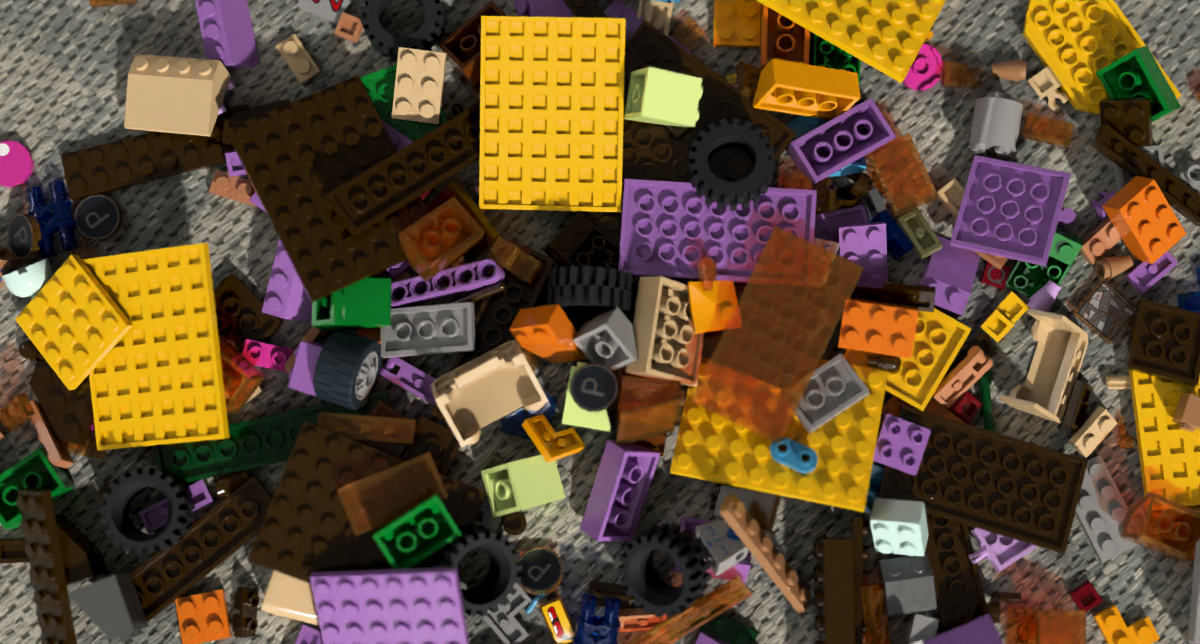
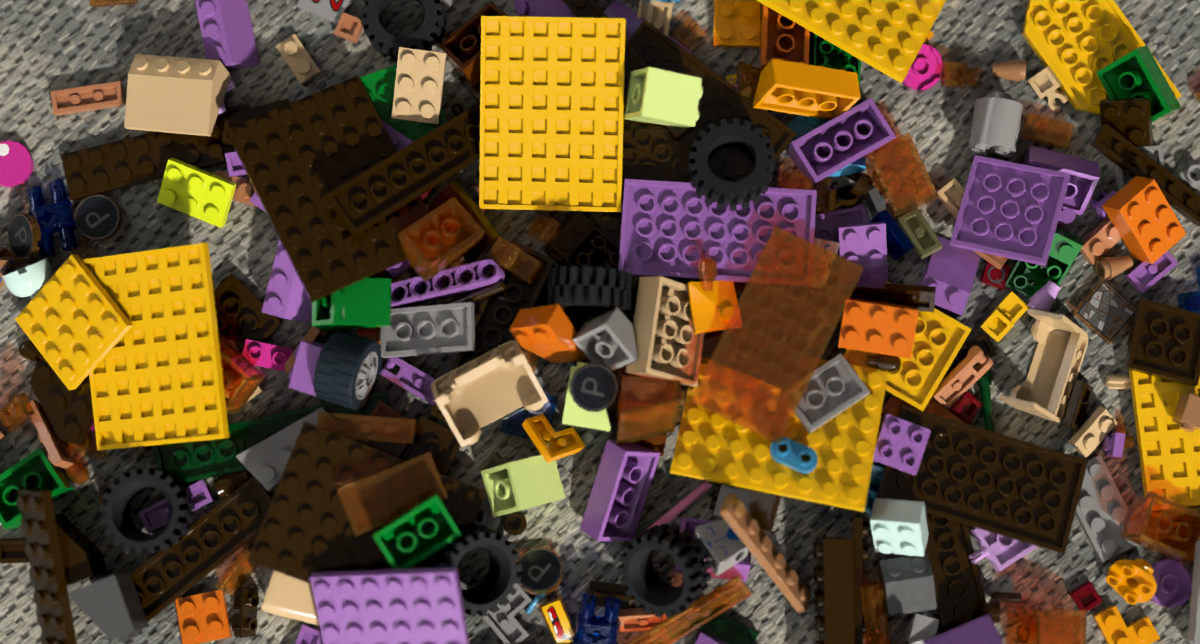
none -> nougat plate [51,81,126,116]
none -> clear orange cylinder [64,460,90,484]
none -> neon yellow plate [157,157,237,228]
none -> clear orange slope [216,548,259,596]
none -> light grey wing [236,407,340,491]
none -> clear orange plate [526,215,560,243]
none -> bright pink bar [637,481,713,537]
none -> medium lavender slope [1022,145,1100,216]
none -> medium lavender plate [1103,432,1125,458]
none -> light orange plate [1106,558,1157,605]
none -> medium lavender tile [1151,559,1193,608]

